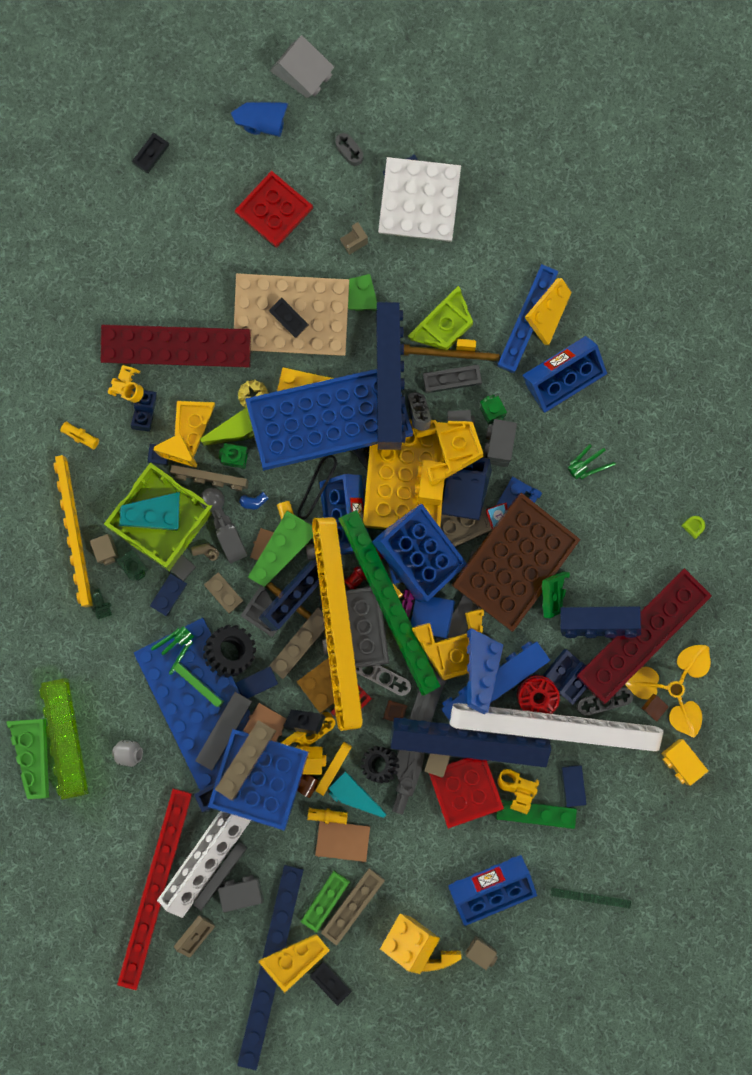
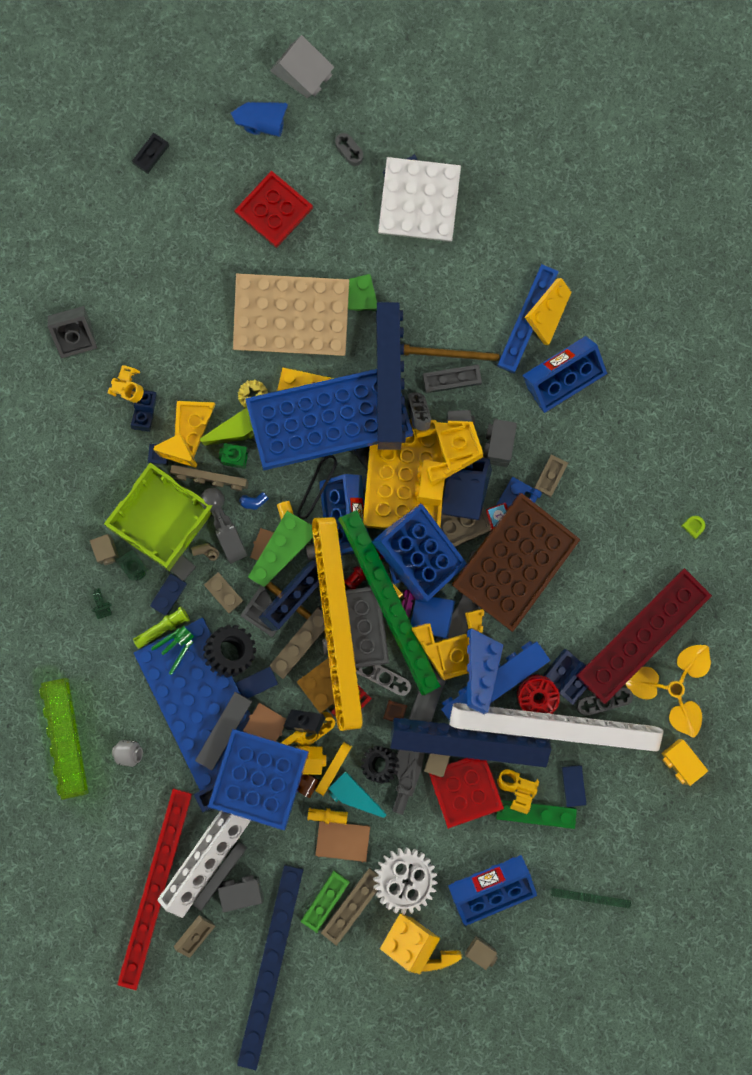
bright green wing [6,719,49,799] -> none
yellow plate [54,455,93,607] -> none
yellow pin [60,422,99,450] -> none
dark red plate [101,325,251,368] -> none
teal wing [119,492,180,531] -> none
bright green tile [174,663,225,707] -> none
dark tan plate [215,720,276,801] -> none
yellow wing [258,934,330,993] -> none
black plate [269,297,309,338] -> none
black plate [310,961,352,1006] -> none
dark tan panel [340,222,368,255] -> none
lime wing [408,286,473,350] -> none
yellow tile [456,339,476,352] -> none
green brick [480,395,507,425] -> none
green wing [542,571,570,618] -> none
dark blue brick [561,606,641,638] -> none
green plant [568,444,616,480] -> none
reddish brown tile [641,693,669,722] -> none
none -> dark grey slope [47,306,97,358]
none -> lime pin [133,606,190,649]
none -> white gear [373,847,438,915]
none -> dark tan plate [534,455,568,498]

